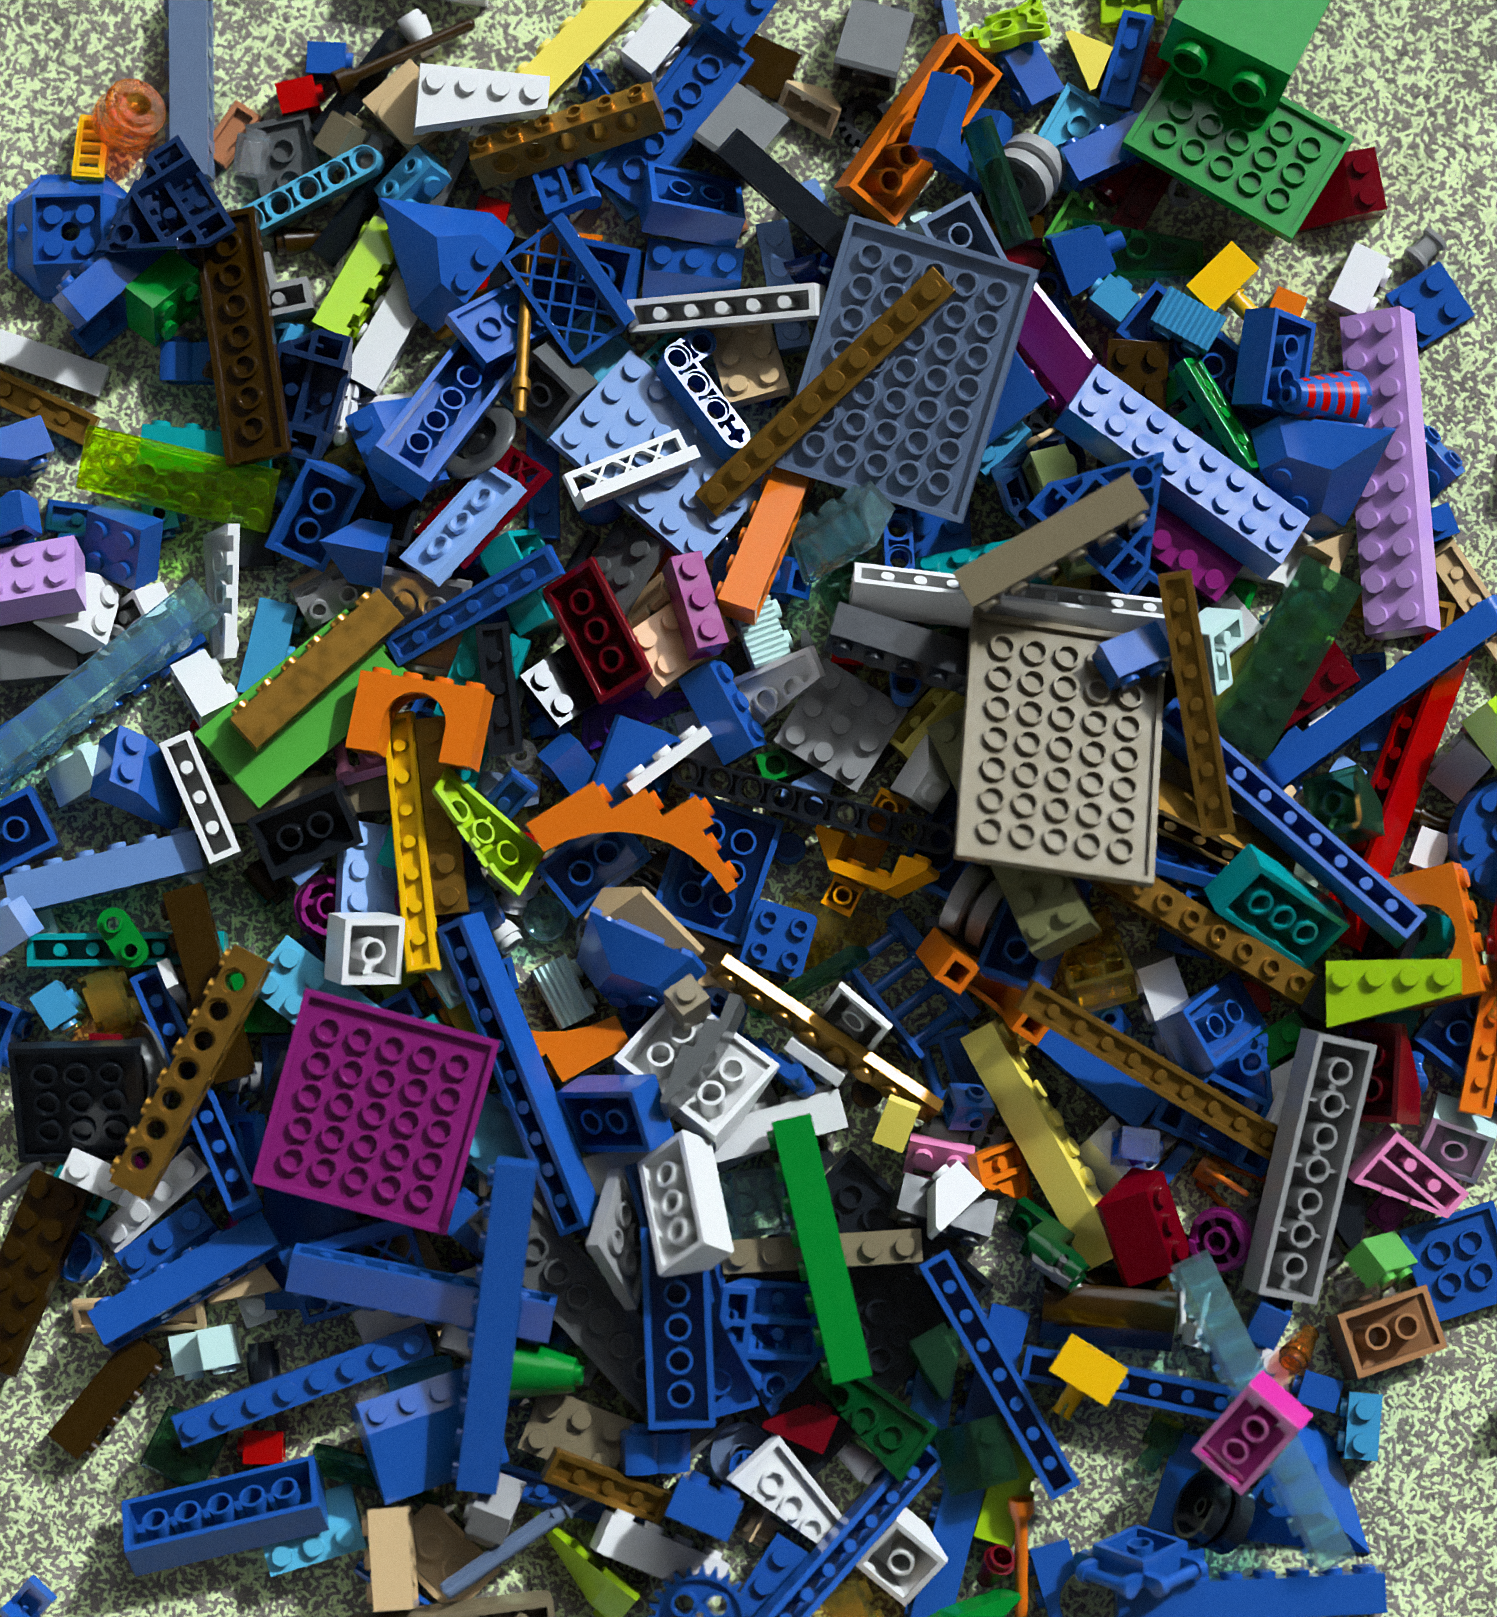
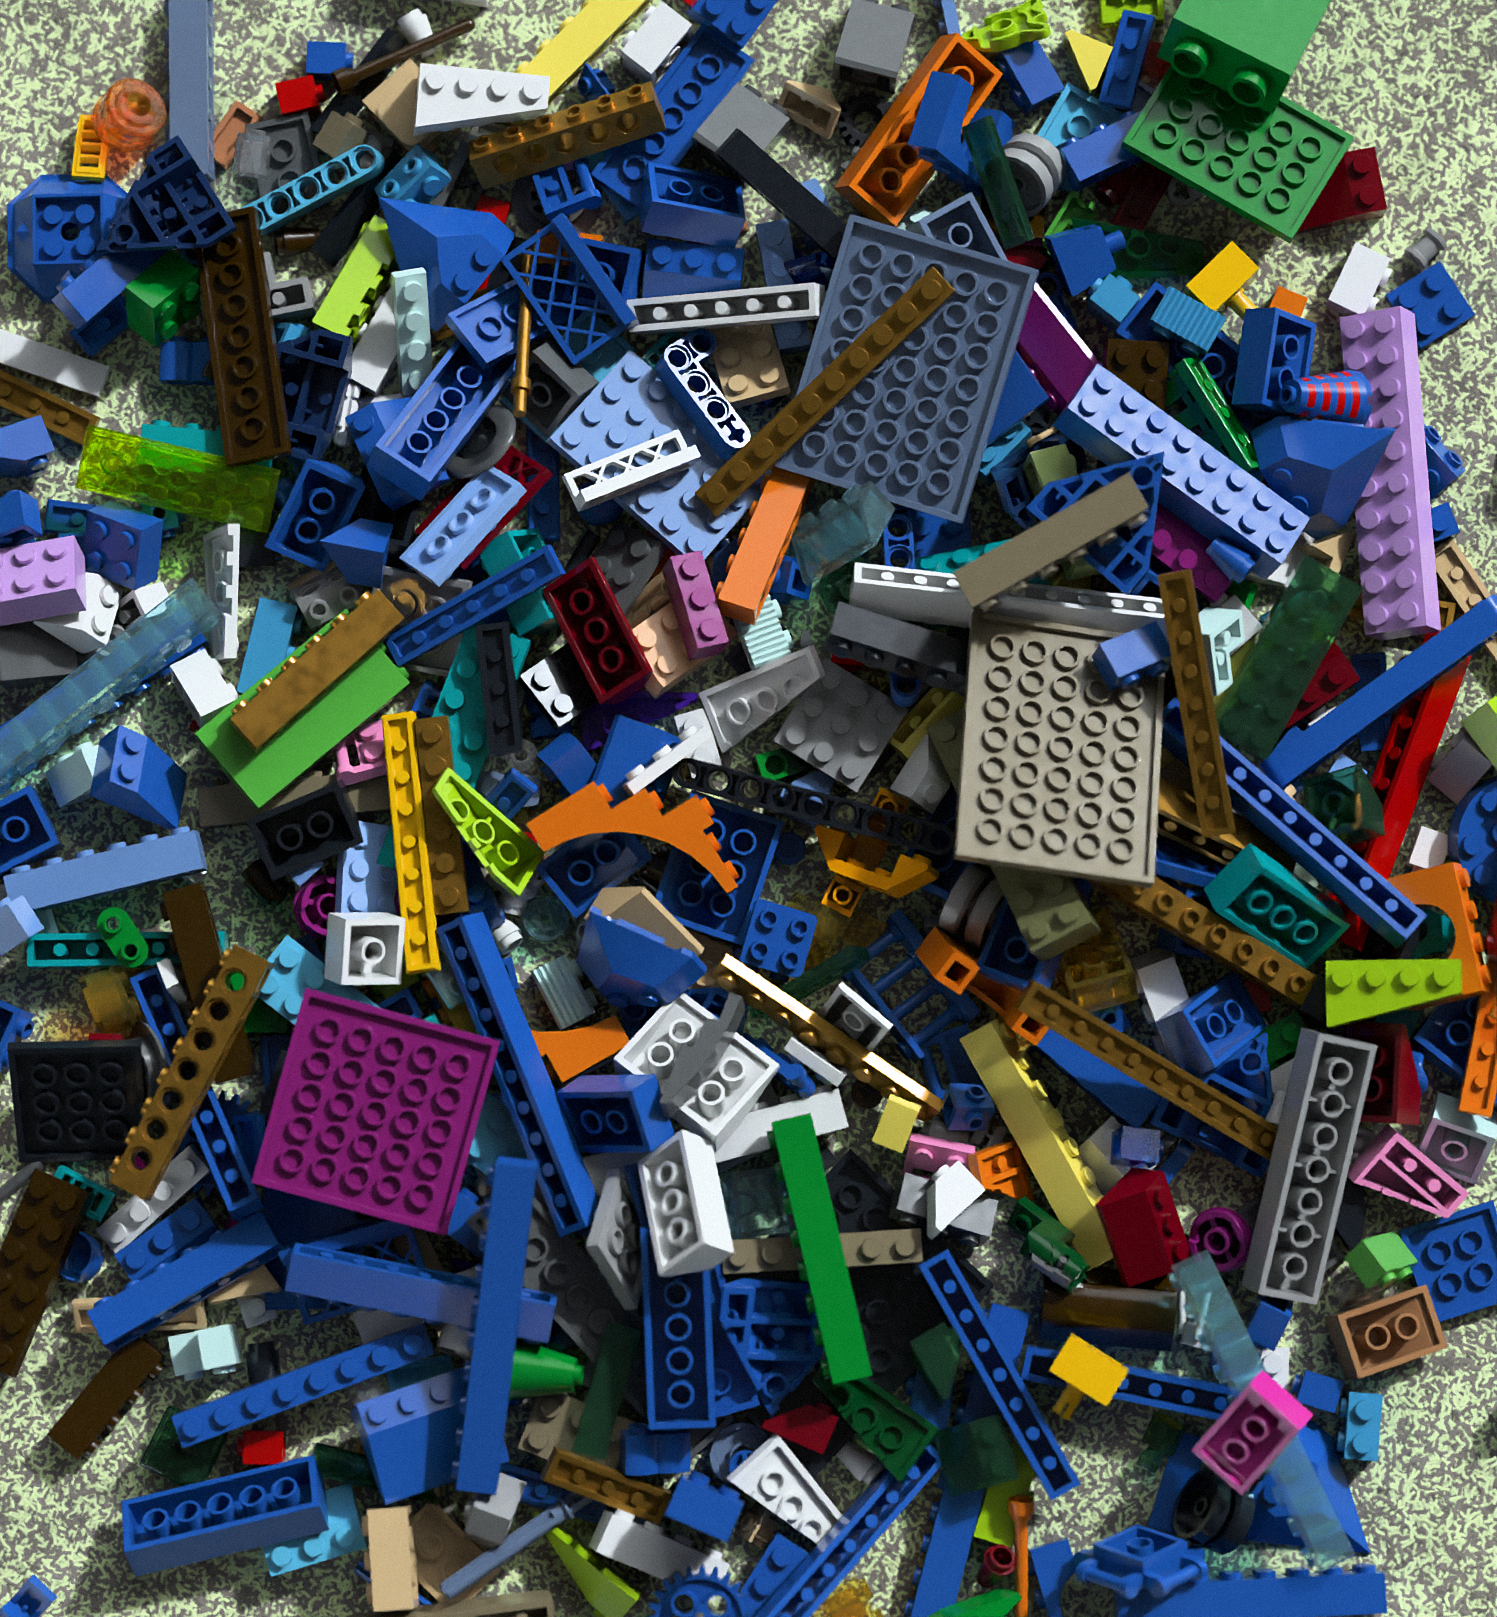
dark azure brick [29,980,87,1036] -> none
white brick [59,1148,133,1208] -> none
white brick [159,731,243,868] -> none
light grey wheel [228,1061,264,1094] -> none
tile [324,440,367,471] -> none
orange arch [345,667,494,773] -> none
dark tan brick [664,974,711,1032] -> none
blue brick [677,659,767,766] -> none
dark brown piece [740,33,802,102] -> none
white slope [855,1507,948,1606] -> none
orange plant [1191,1154,1267,1211] -> none
clear orange cone [1279,1325,1320,1373] -> none
magenta plate [1365,1193,1410,1234] -> none
dark brown pin [1409,804,1452,835] -> none
none -> light aqua plate [391,267,433,396]
none -> clear green tile [571,1321,641,1460]
none -> blue cone [1206,537,1256,584]

